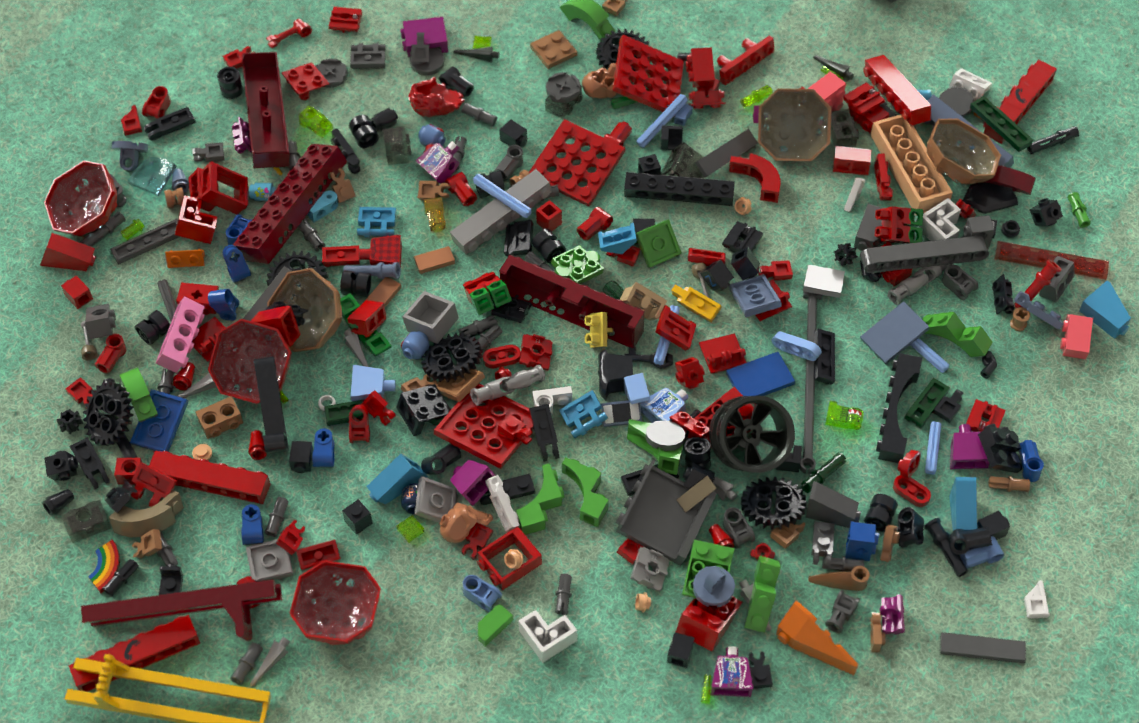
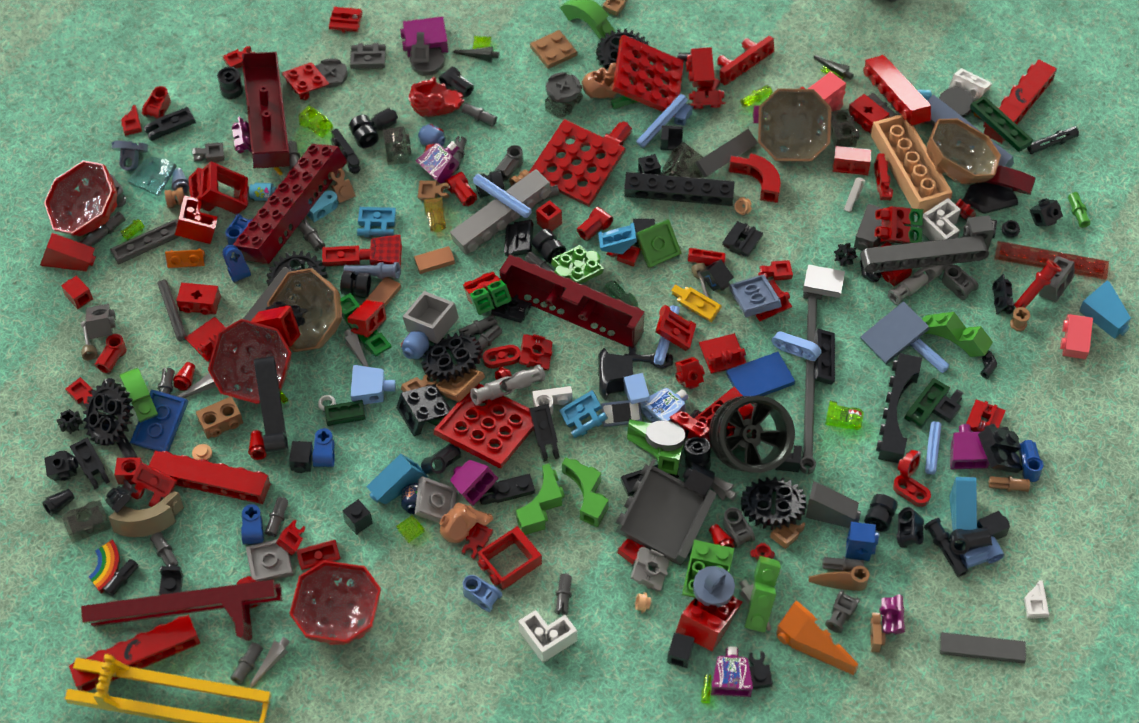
medium nougat plate [132,529,162,558] -> none
black wheel [135,310,170,345] -> none
bright pink brick [156,296,205,373] -> none
blue piece [208,289,240,321] -> none
red brick [266,19,312,48] -> none
red piece [349,405,370,443] -> none
red plate [361,390,396,426] -> none
bright green piece [478,605,513,647] -> none
white hinge [485,475,519,532] -> none
red plate [498,415,533,445] -> none
black brick [499,119,528,147] -> none
light nougat plate [504,549,523,569] -> none
light yellow hips [585,312,613,348] -> none
tan window [620,282,667,321] -> none
dark tan sticker [677,476,717,513] -> none
black brick [731,247,760,280] -> none
dark green pin [801,452,846,493] -> none
dark grey hinge [812,521,835,567] -> none
red piece [843,82,885,116] -> none
medium nougat plate [880,525,900,562] -> none
sand blue hinge [1014,291,1064,330] -> none

